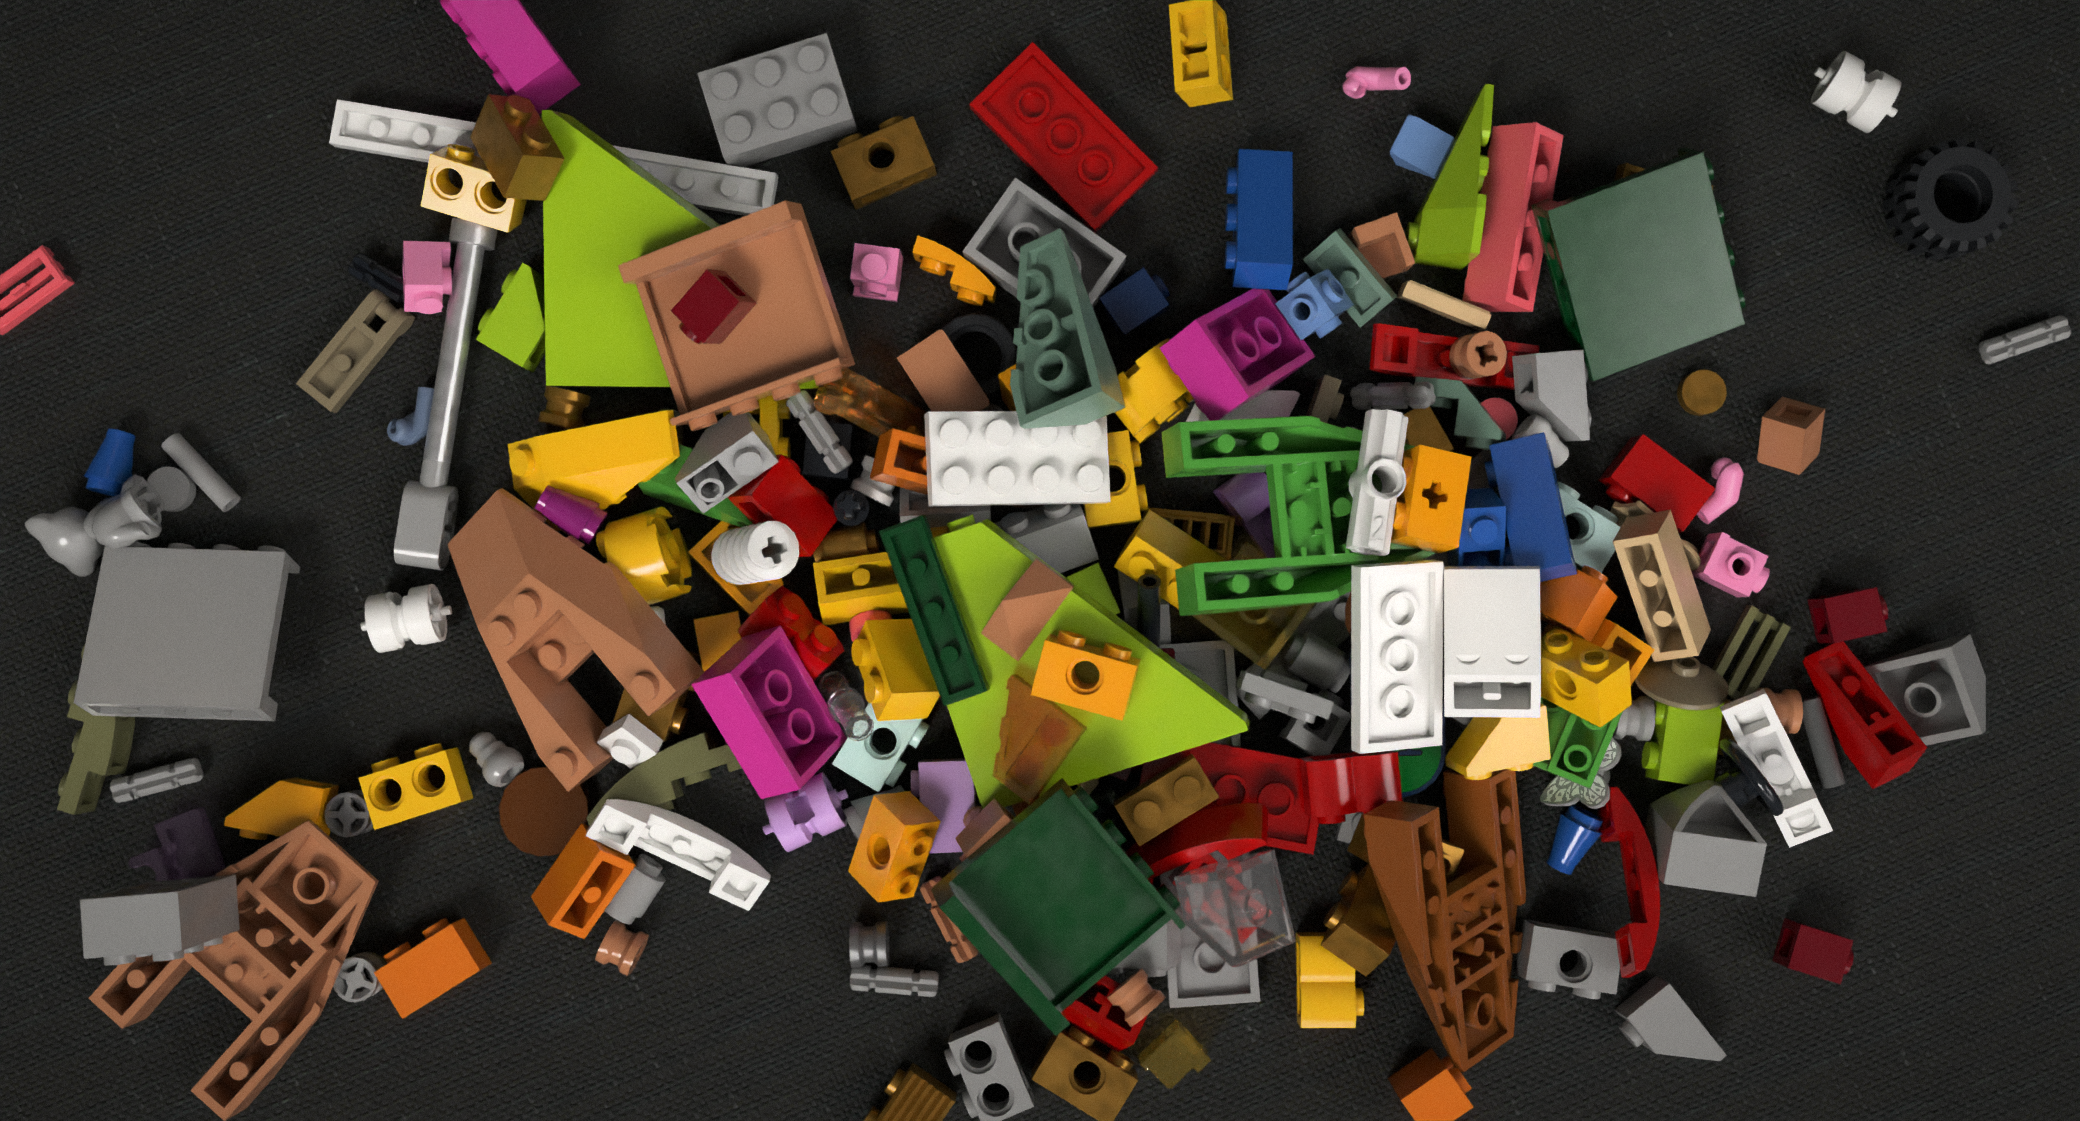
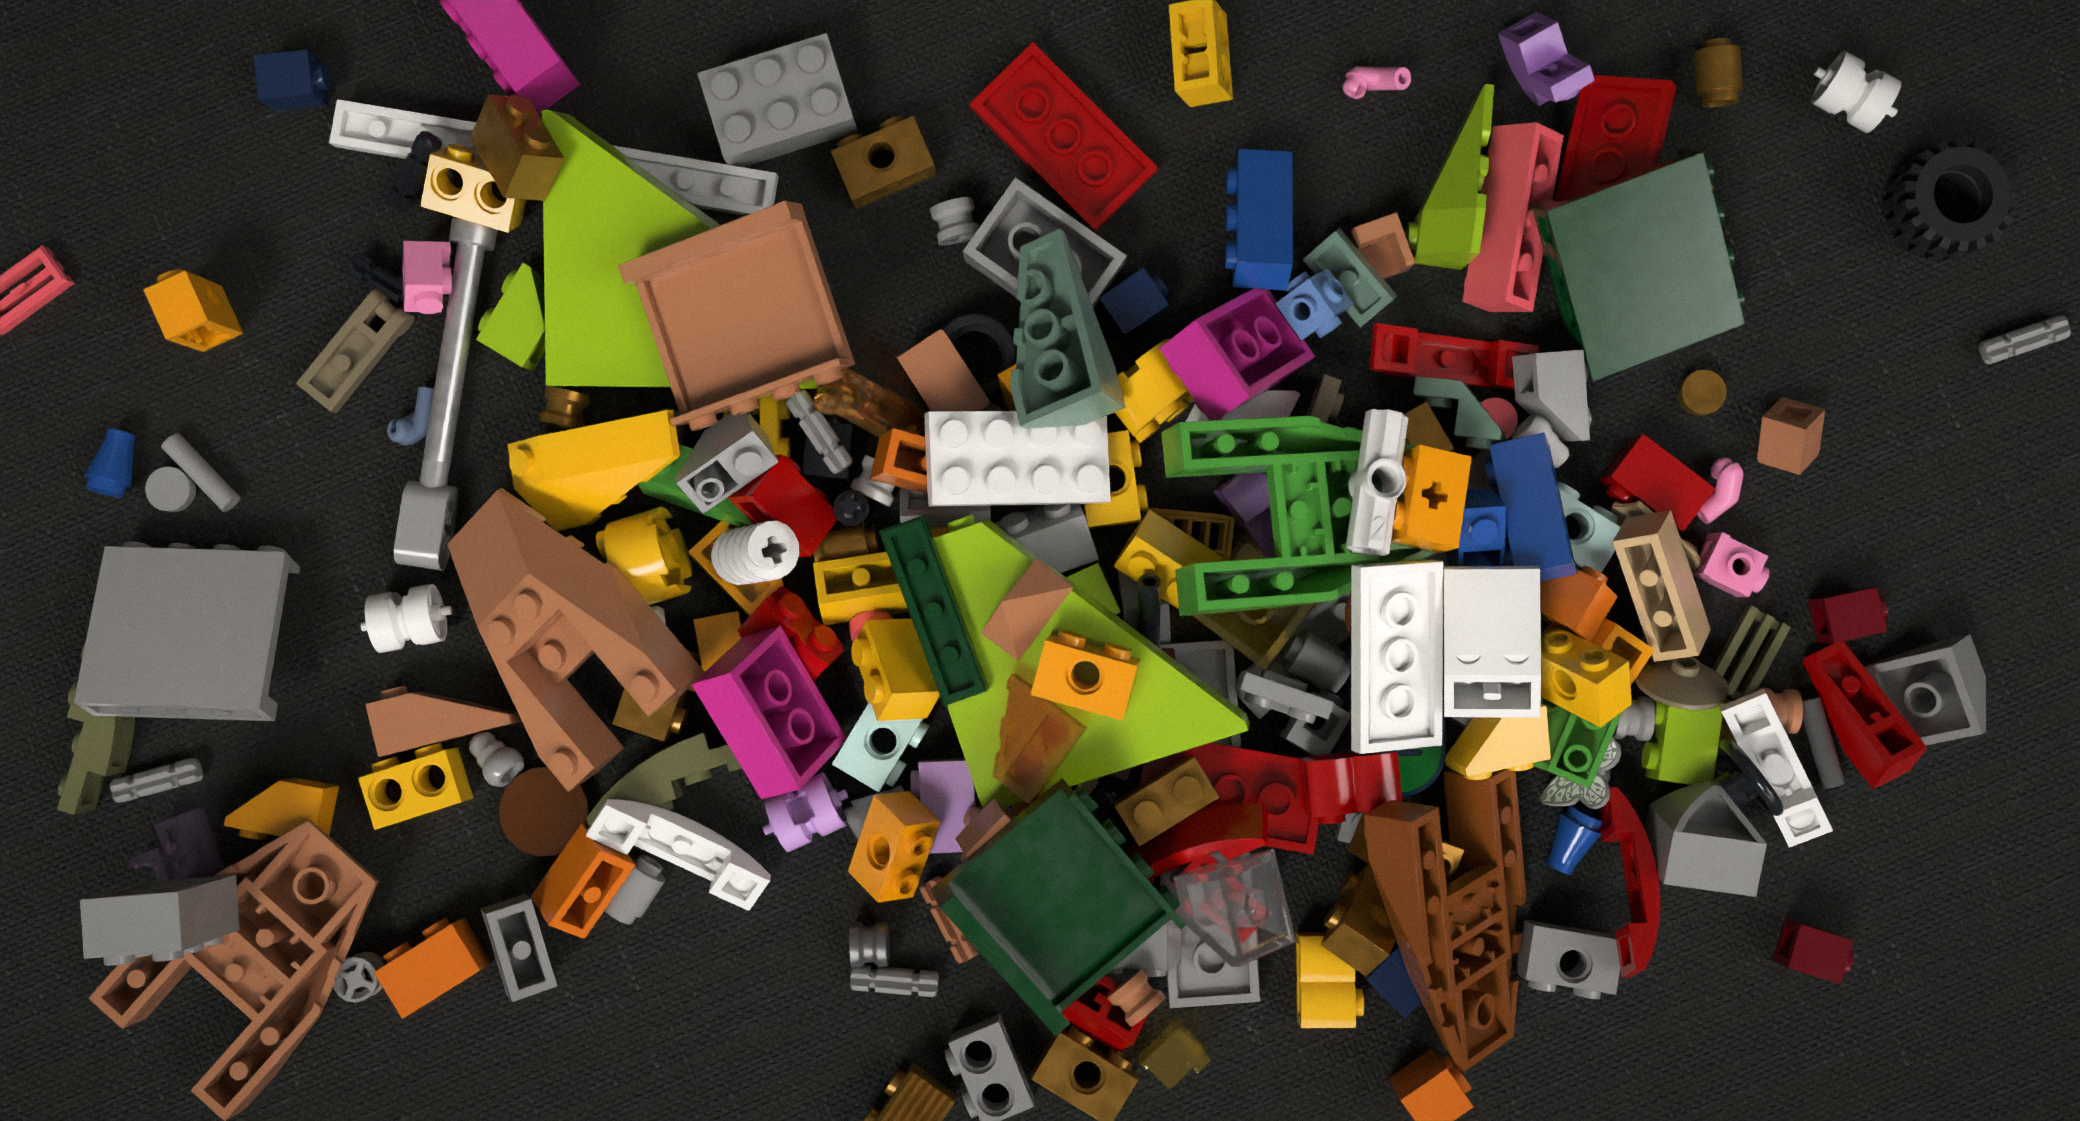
light grey animal [25,474,164,577] -> none
flat silver wheel [324,789,373,838] -> none
magenta cone [534,485,608,545] -> none
nougat wheel [595,920,649,976] -> none
white plate [597,714,664,769] -> none
dark red brick [671,269,757,344] -> none
clear pin [819,671,874,741] -> none
bright pink brick [850,243,903,302] -> none
light orange slope [912,235,996,306] -> none
light grey axle [1350,382,1436,410] -> none
medium blue slope [1390,114,1455,179] -> none
tan tile [1396,280,1492,331] -> none
nougat wheel [1449,331,1507,379] -> none
light grey slope [1614,976,1727,1061] -> none
none -> light orange brick [143,269,243,352]
none -> dark blue brick [254,49,331,111]
none -> nougat slope [365,686,522,757]
none -> black axle [386,131,442,212]
none -> light grey brick [480,894,557,1002]
none -> light grey wheel [930,197,980,246]
none -> dark blue brick [1359,944,1422,1018]
none -> medium lavender brick [1498,12,1595,106]
none -> red plate [1554,75,1676,202]
none -> pearl gold brick [1694,38,1743,108]

